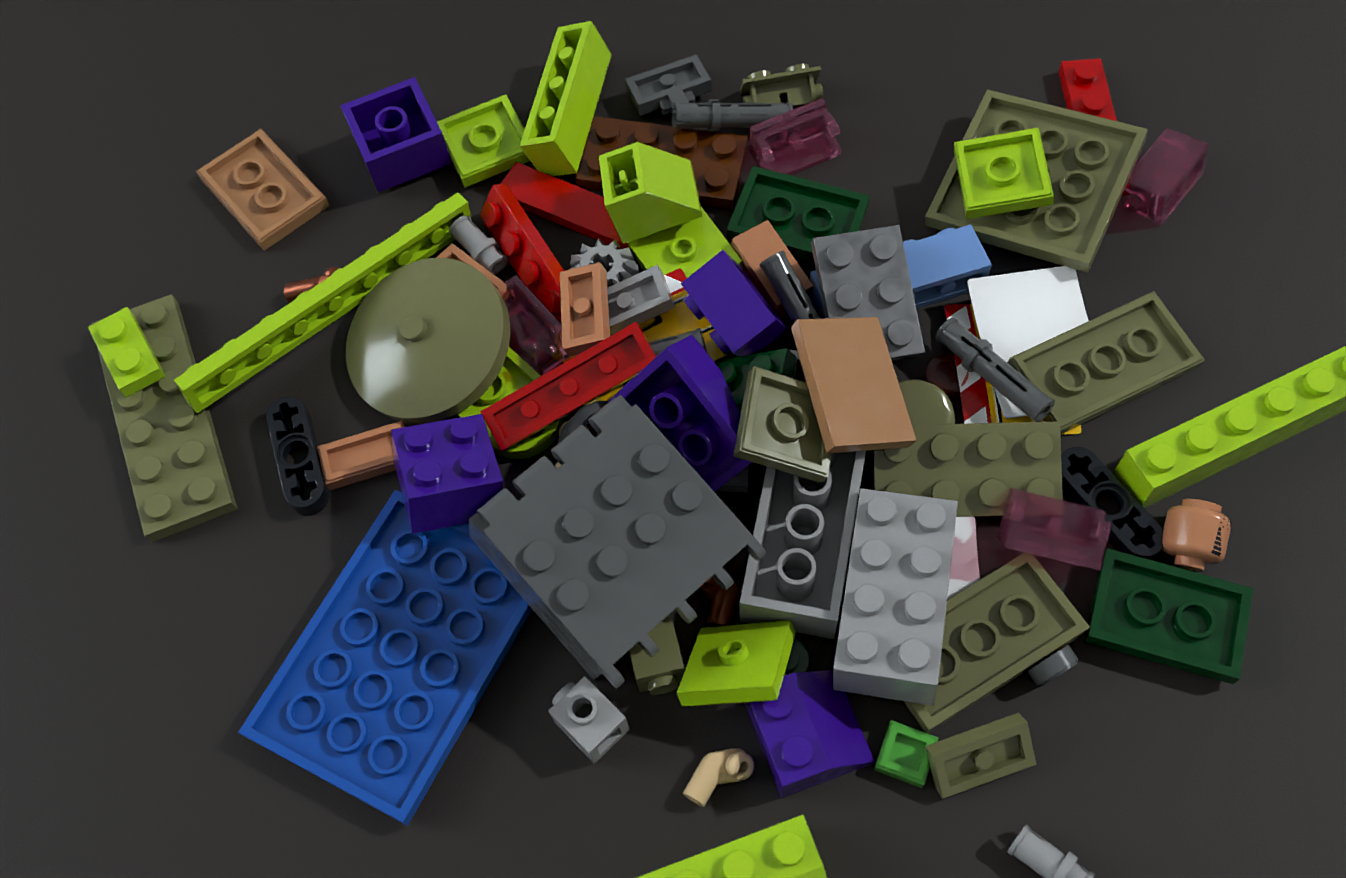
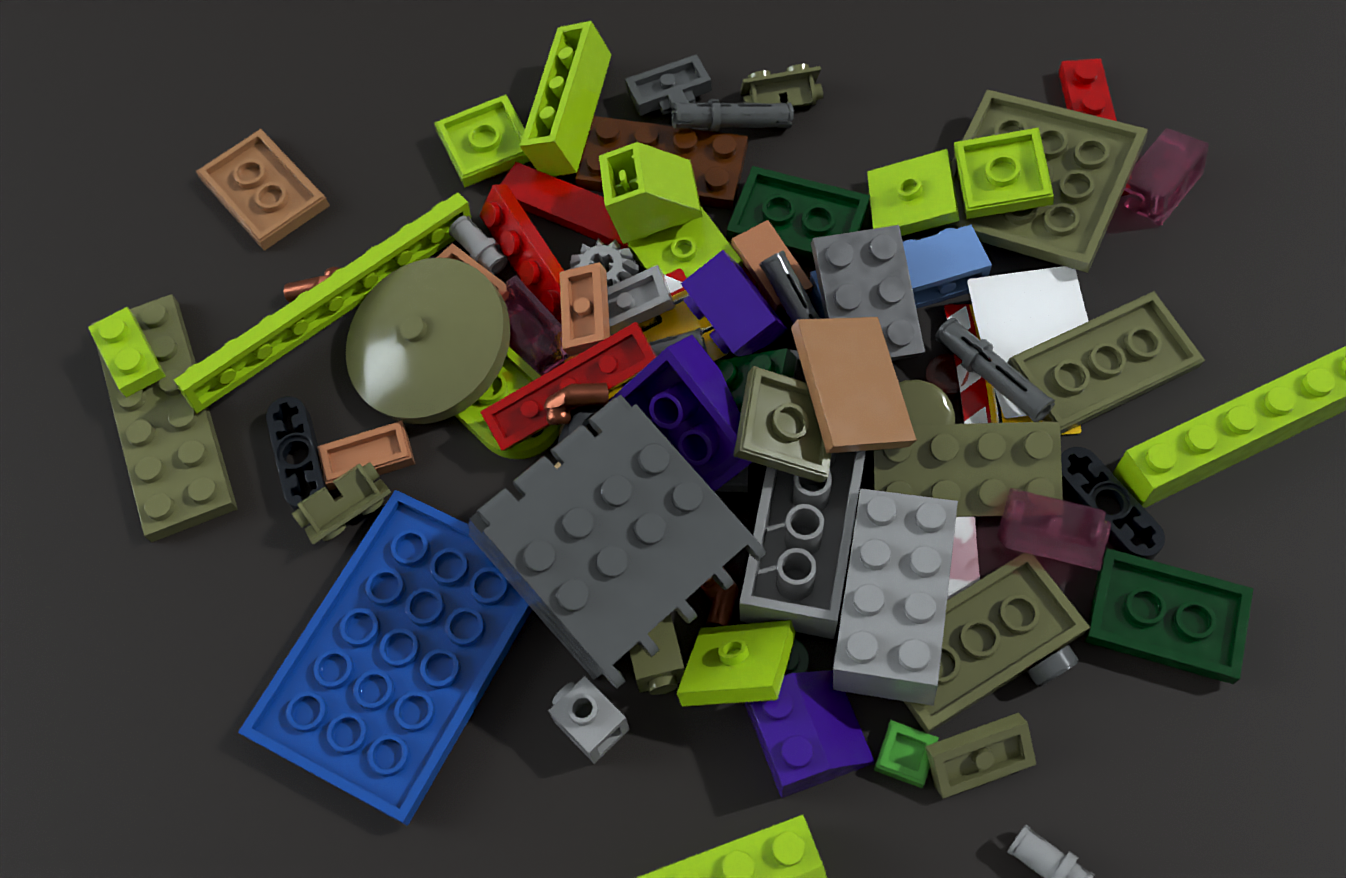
dark purple brick [340,77,452,193] -> none
dark purple brick [391,414,503,534] -> none
tan arm [683,748,754,807] -> none
clear pink hinge [750,98,841,175] -> none
nougat head [1162,499,1231,572] -> none
none -> olive hinge [292,462,391,544]
none -> copper arm [544,383,609,425]
none -> lime plate [867,149,960,236]

